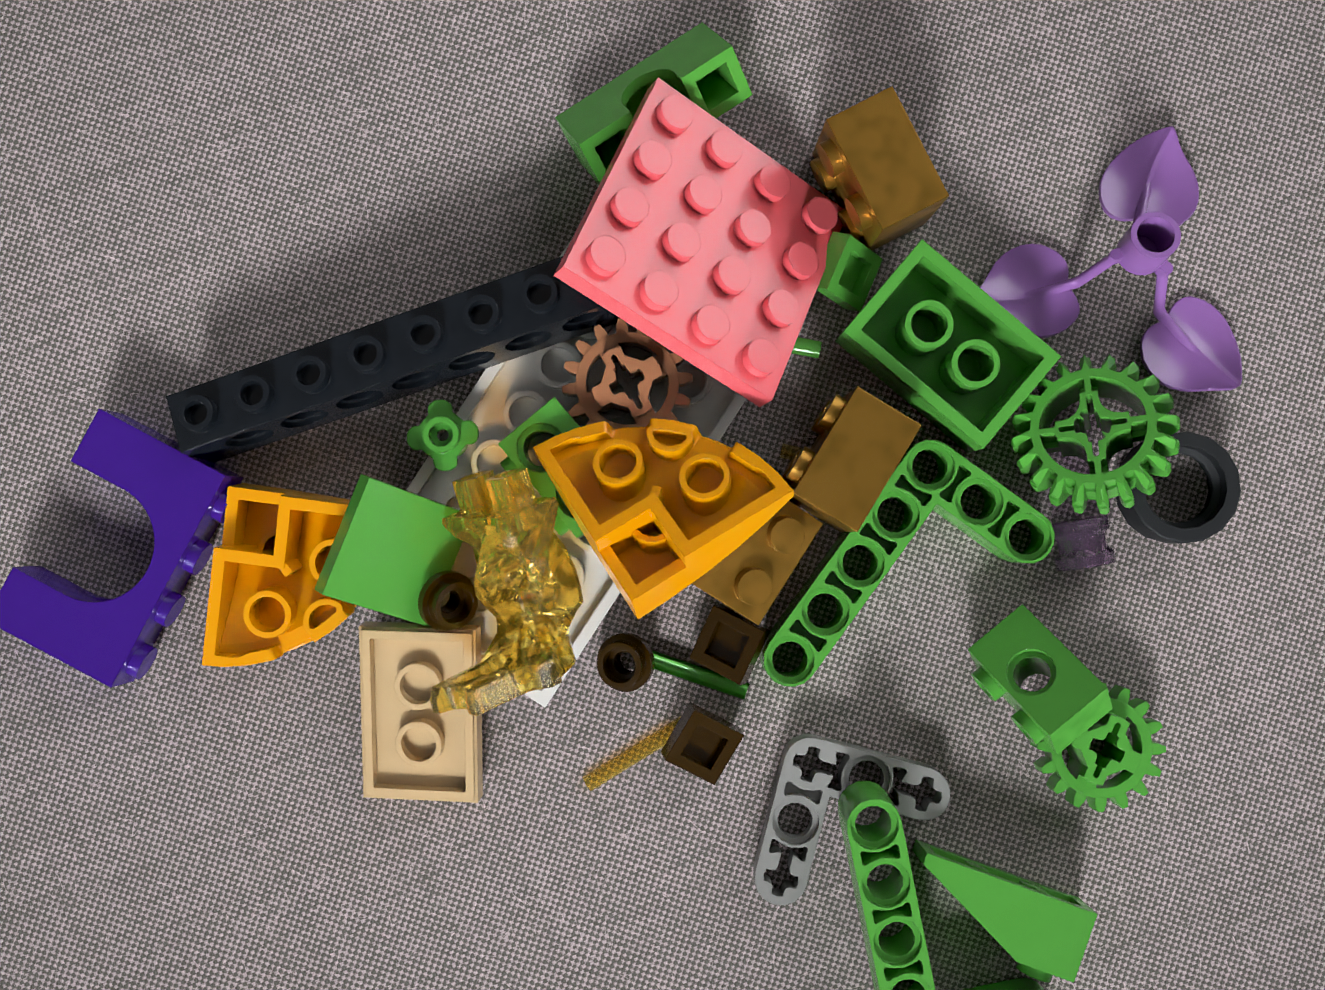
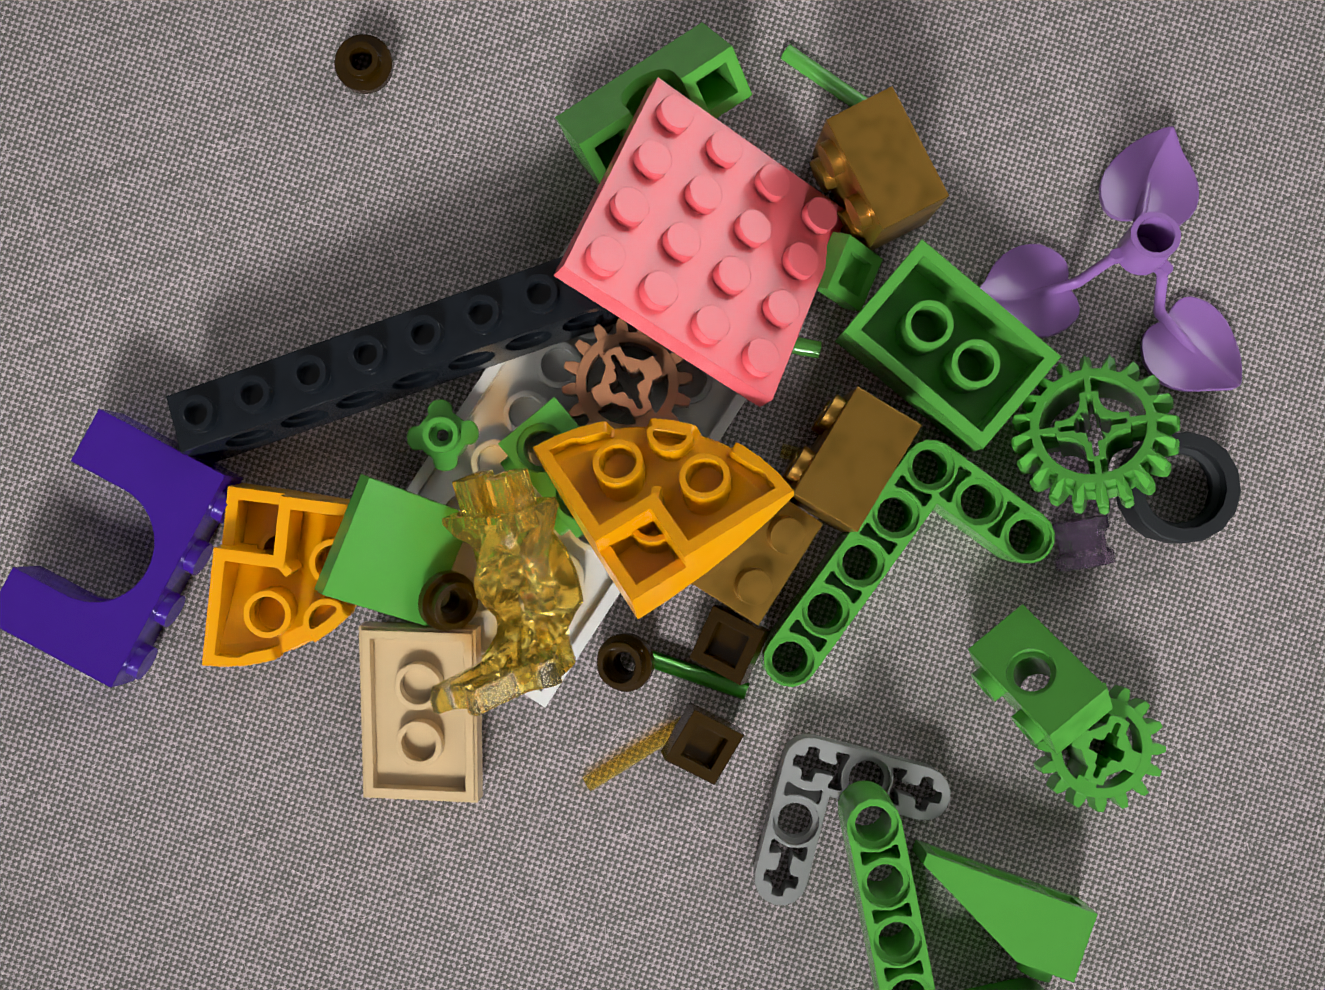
none -> dark brown plate [334,34,394,94]
none -> bright green piece [780,44,867,107]

